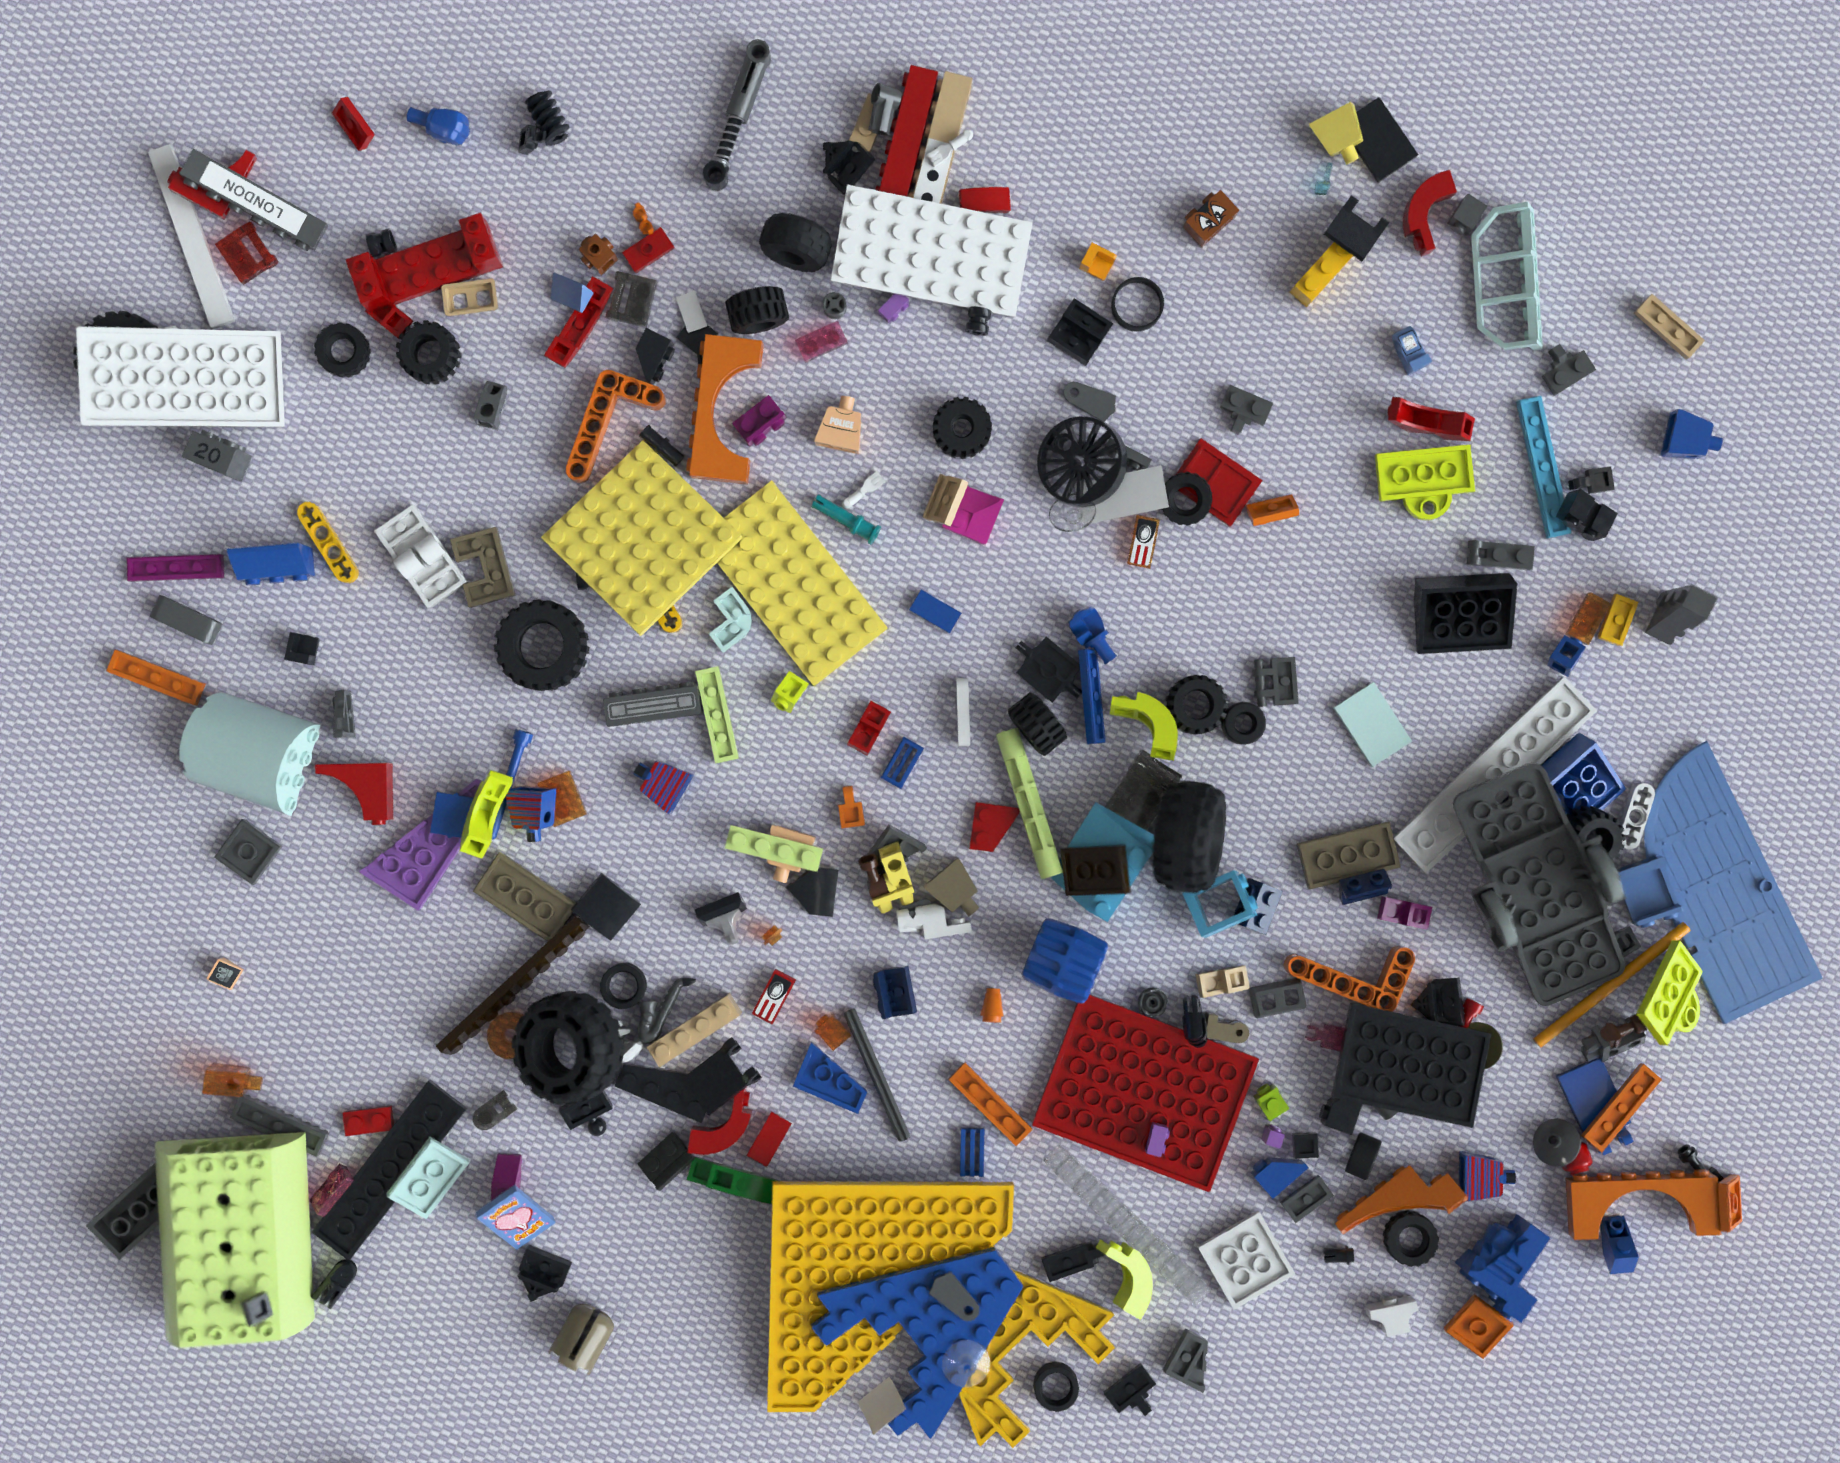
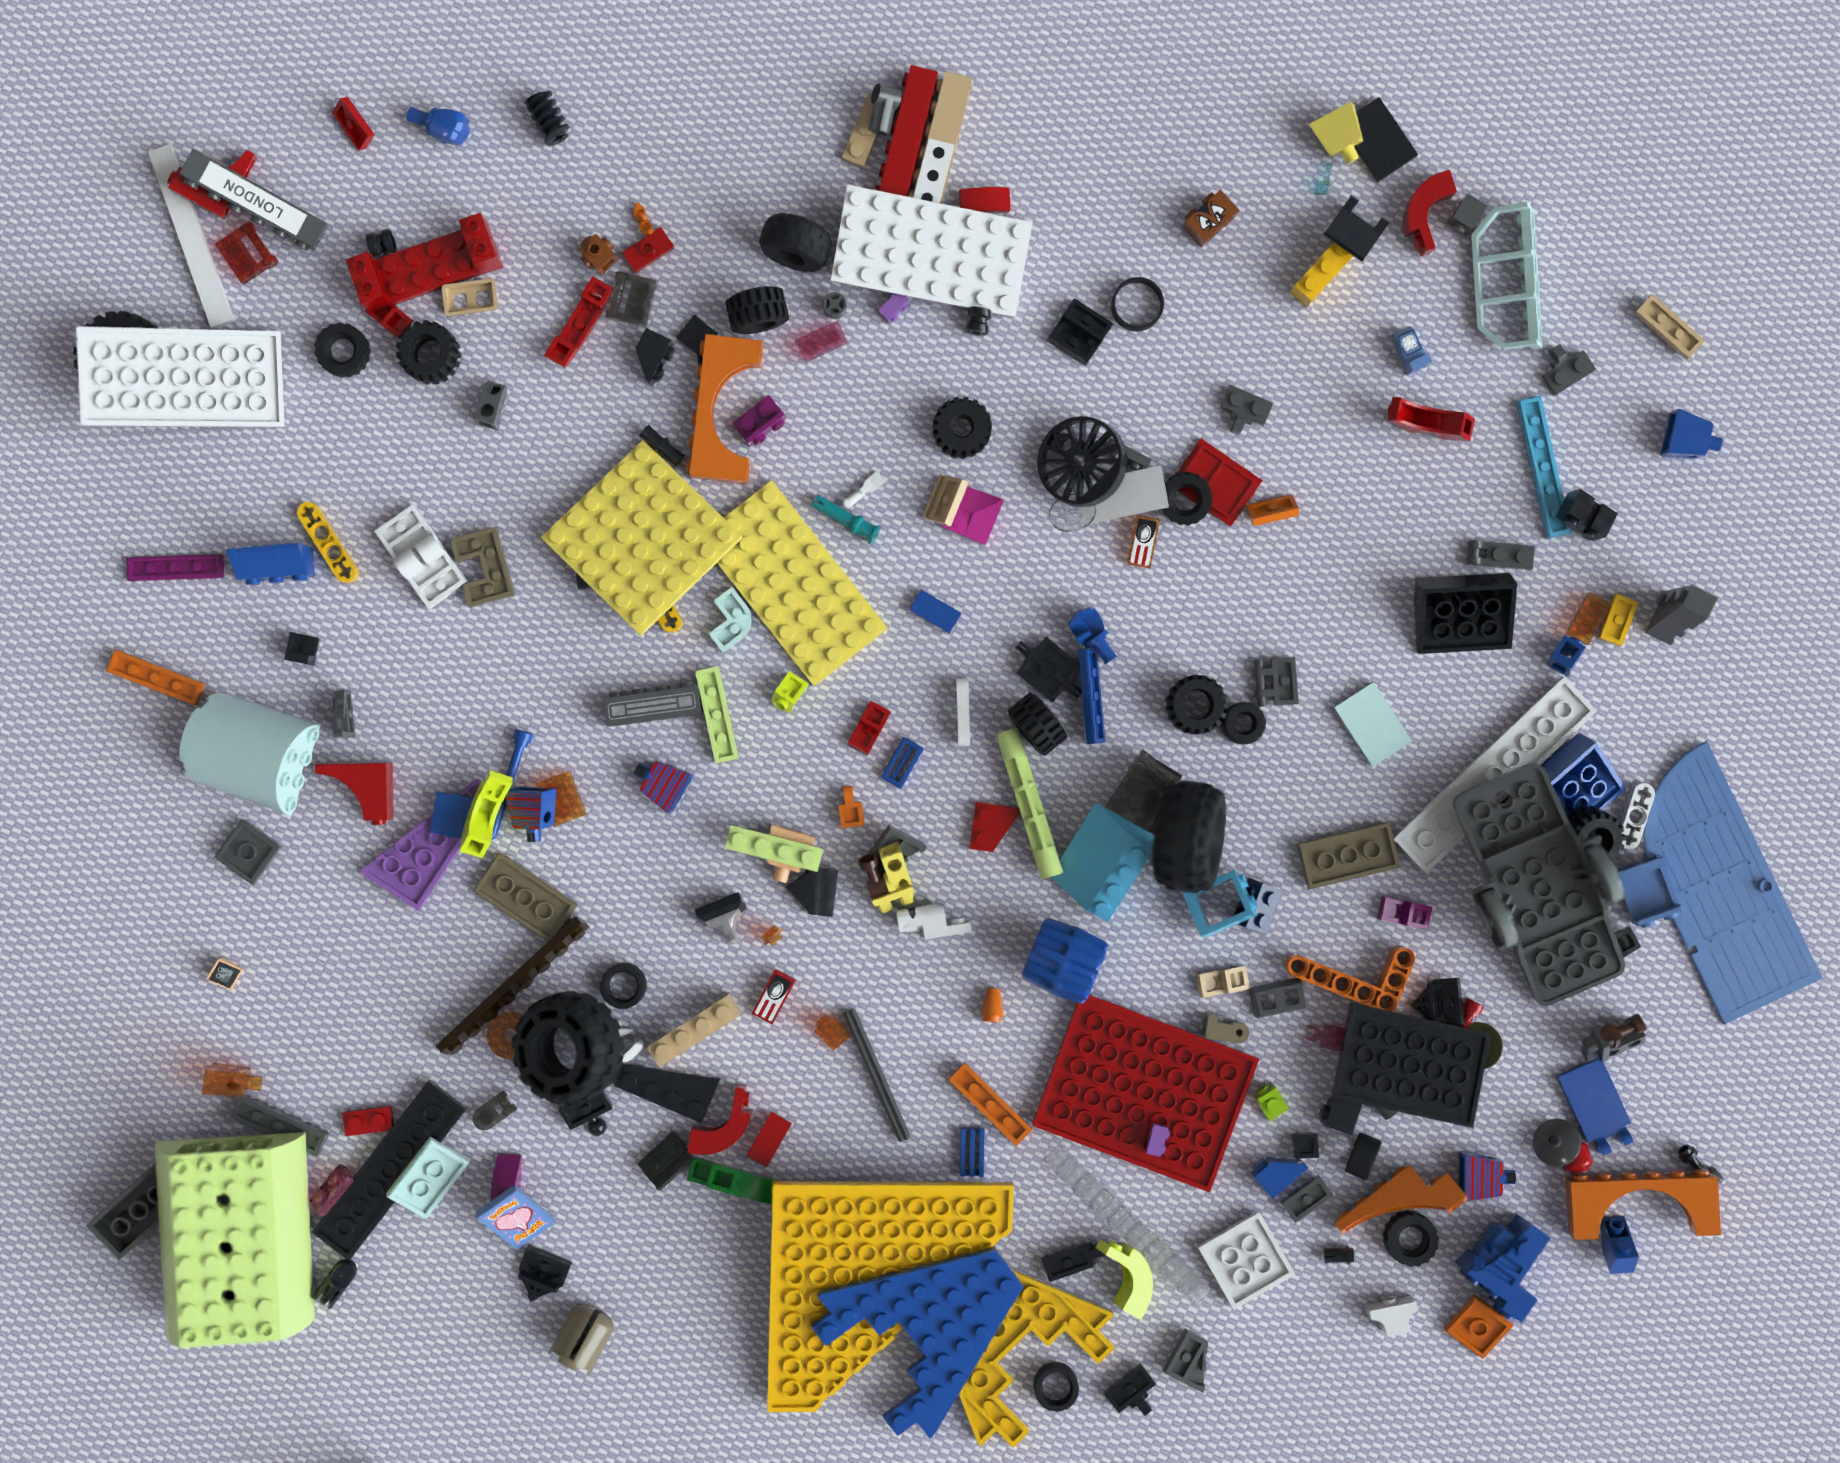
dark grey beam [150,595,222,645] -> none
dark grey brick [181,430,252,482] -> none
plate [241,1292,273,1326] -> none
black tyre [494,599,589,691] -> none
black plate [518,125,546,155] -> none
medium blue slope [550,272,594,313] -> none
orange beam [566,370,666,483] -> none
black slope [571,873,641,941] -> none
dark grey piece [637,978,696,1044] -> none
white sticker [676,291,707,333] -> none
black flag [683,1037,762,1116] -> none
piece [703,39,771,191] -> none
blue wing [793,1041,867,1114] -> none
light nougat torso [814,396,861,455] -> none
black slope [823,141,875,195] -> none
white sticker [857,1377,906,1435] -> none
dark blue bracket [873,966,917,1020] -> none
dark tan torso [923,857,979,917] -> none
white piece [926,129,973,167] -> none
dark grey piece [929,1271,980,1321] -> none
clear dish [942,1340,990,1387] -> none
dark brown tile [1060,845,1131,896] -> none
dark grey piece [1063,382,1116,422] -> none
light orange panel [1079,242,1117,281] -> none
neon yellow arch [1109,692,1178,761] -> none
dark grey plate [1138,987,1168,1017] -> none
black arm [1182,994,1207,1048] -> none
medium lavender piece [1261,1124,1285,1149] -> none
dark blue bracket [1339,868,1392,905] -> none
neon yellow plate [1375,444,1475,521] -> none
light orange piece [1533,922,1691,1048] -> none
black plate [1568,466,1615,494] -> none
orange plate [1581,1063,1662,1152] -> none
neon yellow plate [1636,940,1703,1045] -> none
orange plate [1718,1174,1742,1232] -> none

